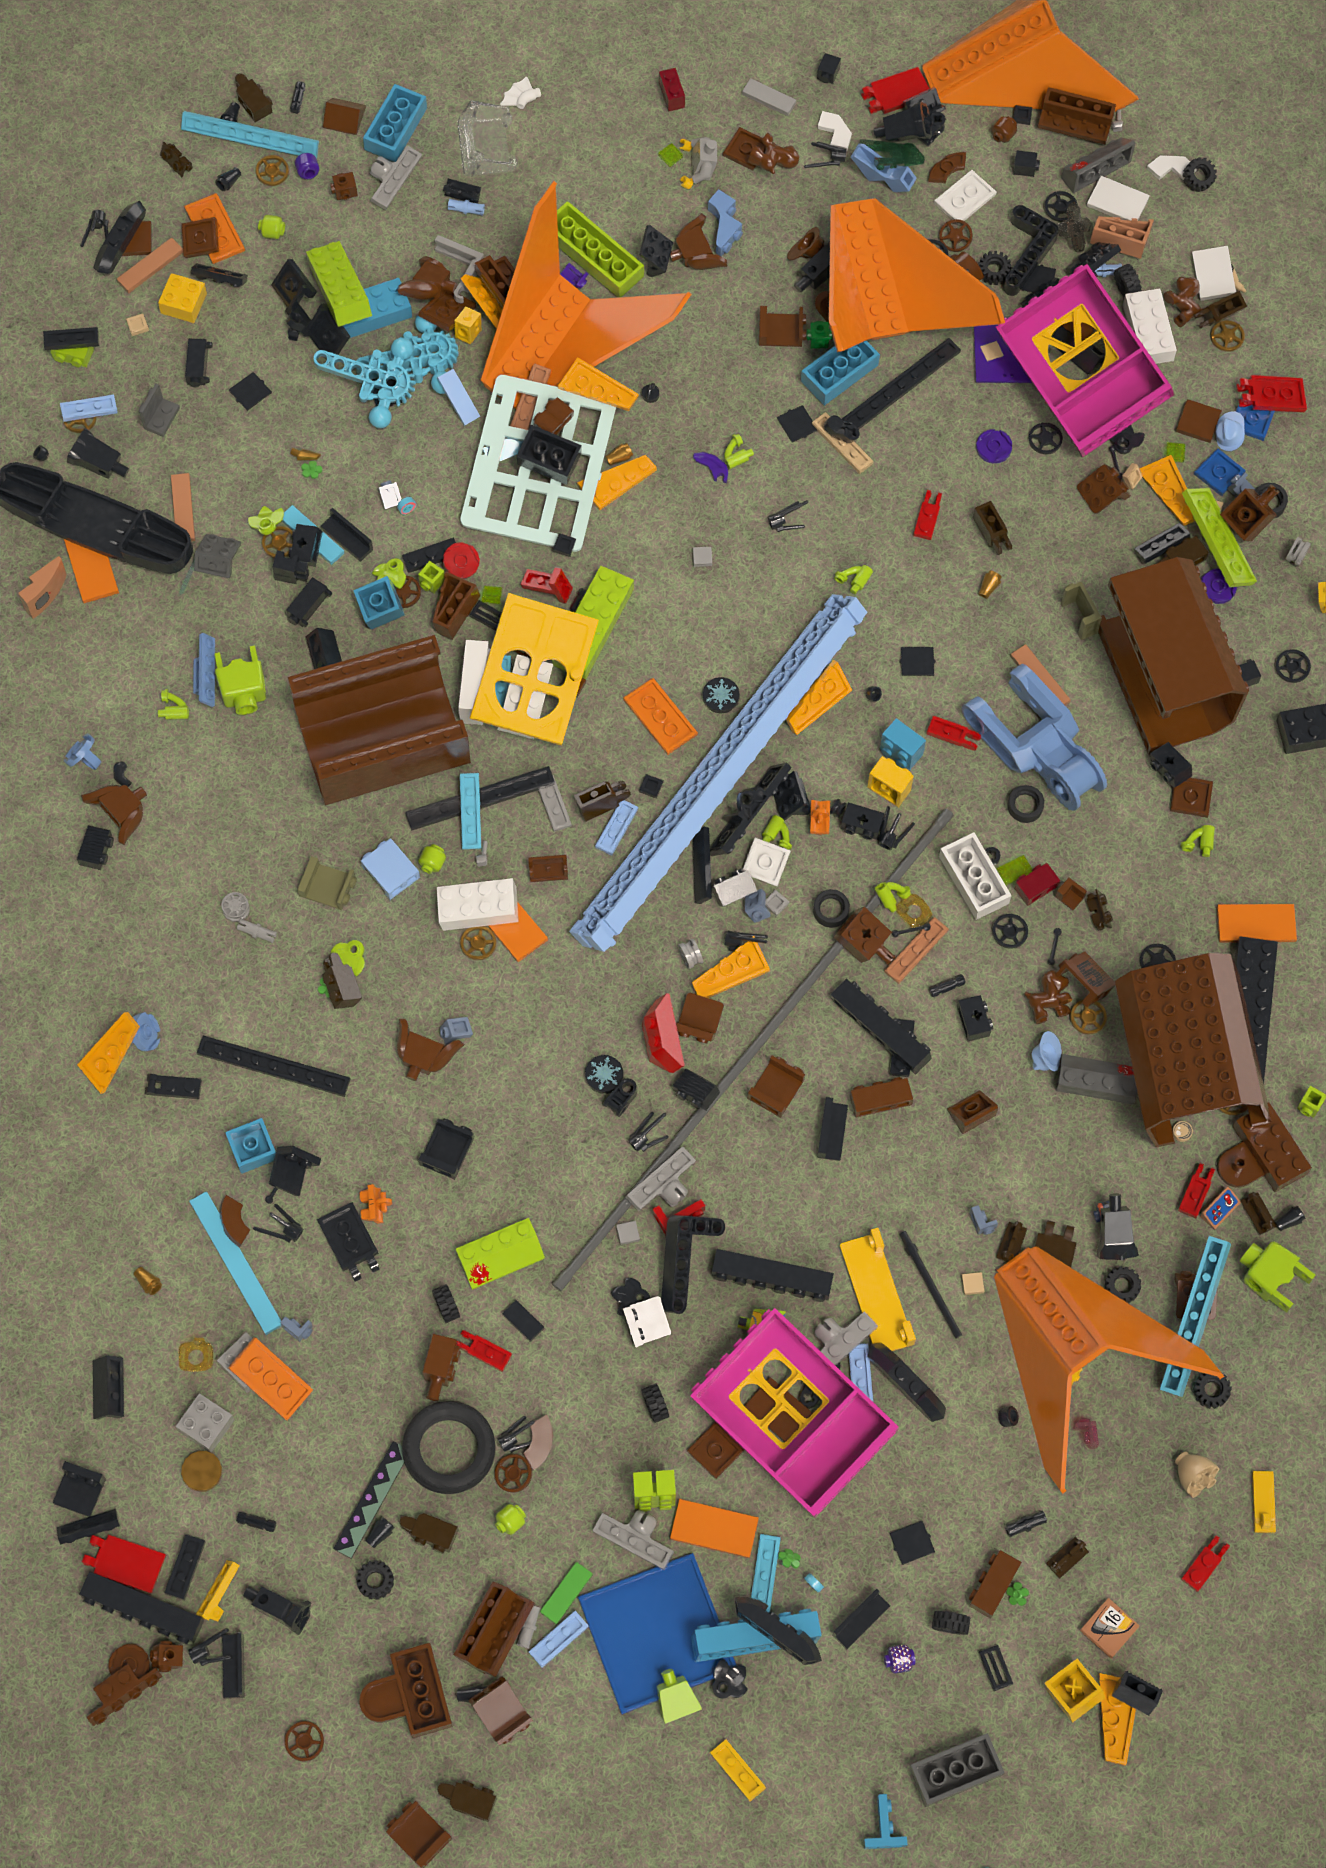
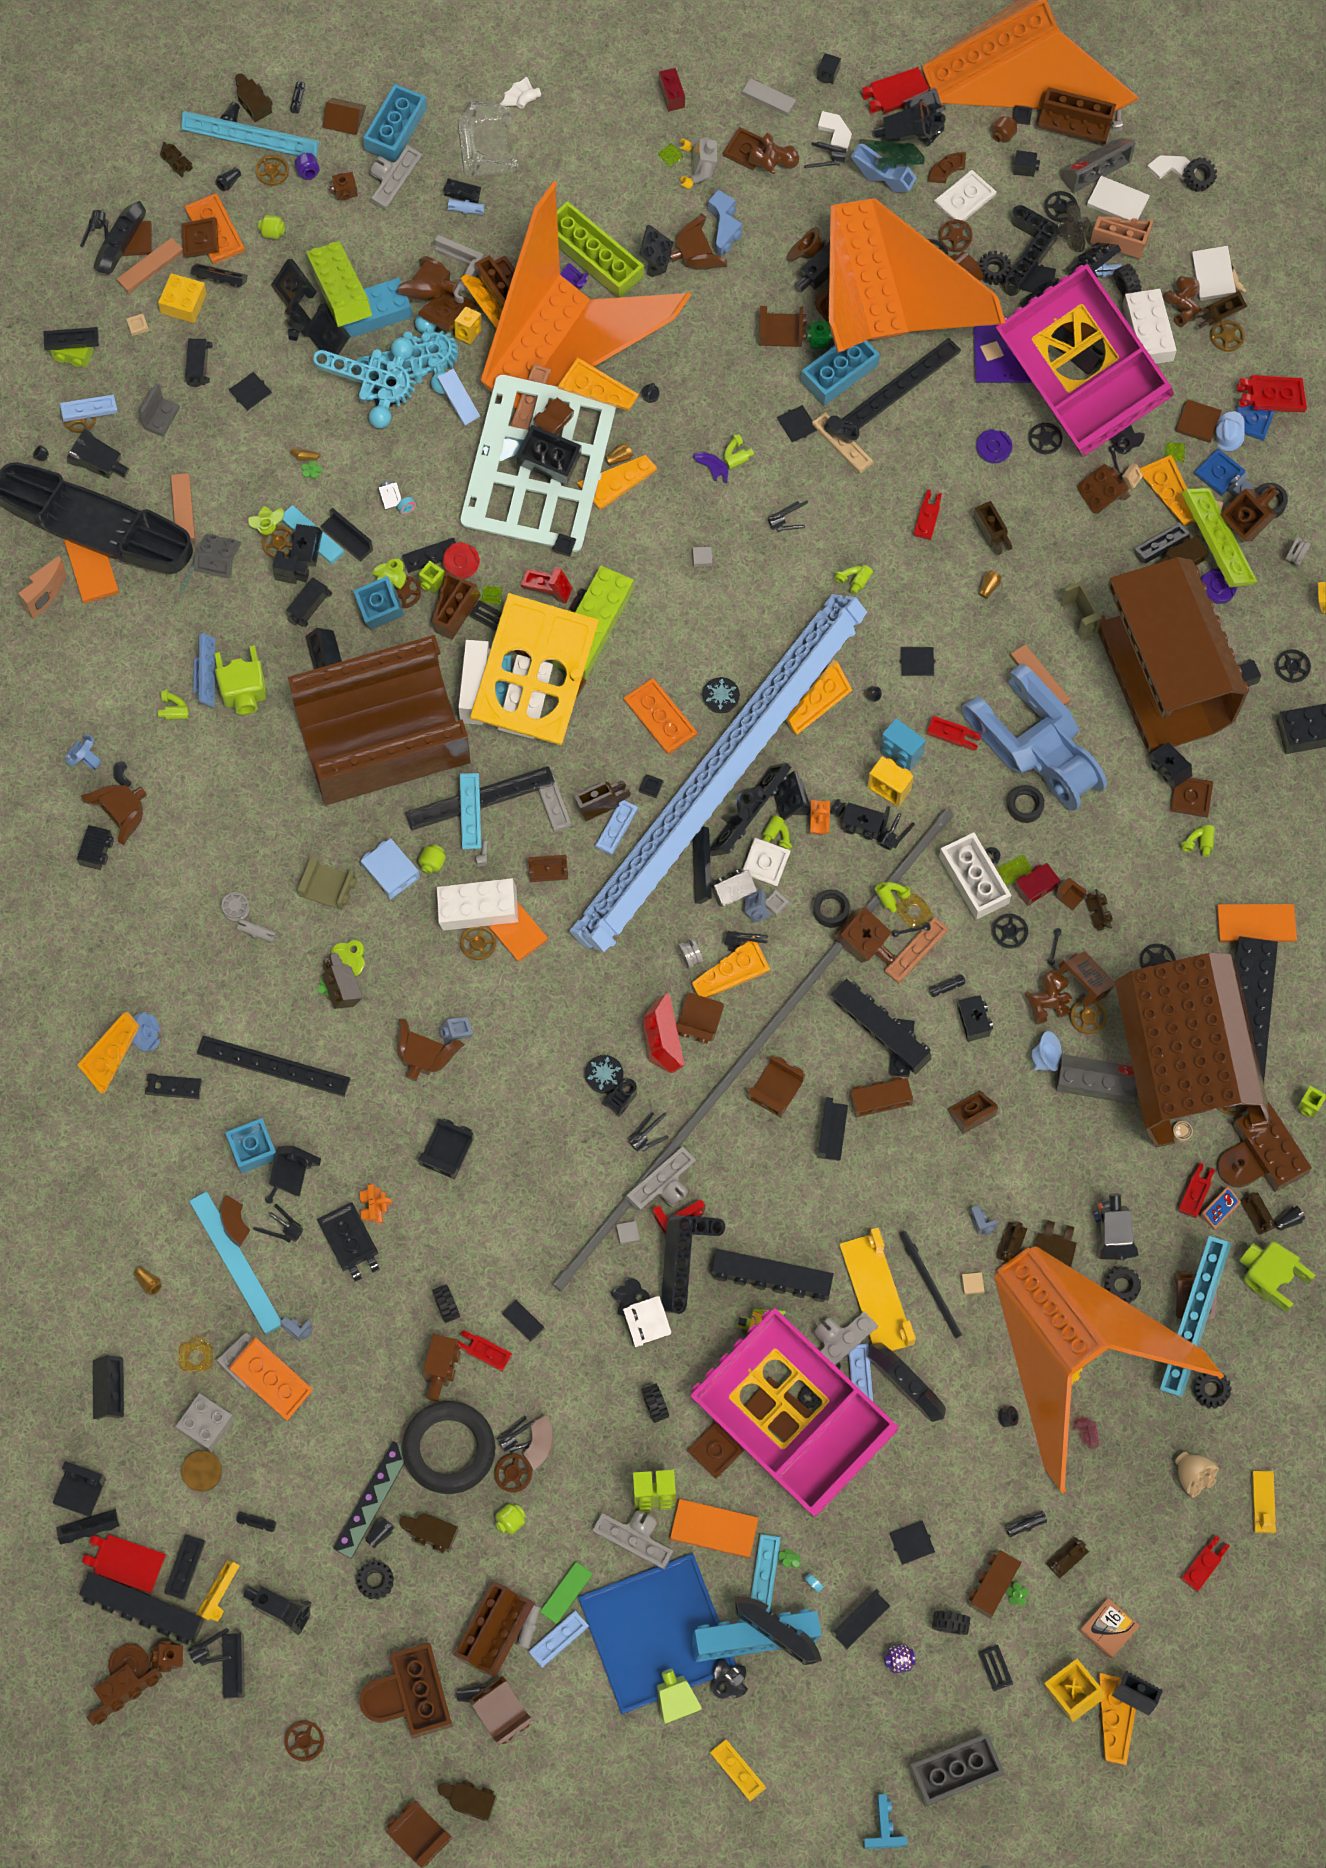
lime slope [456,1218,545,1290] -> none
black brick [673,1068,720,1111] -> none

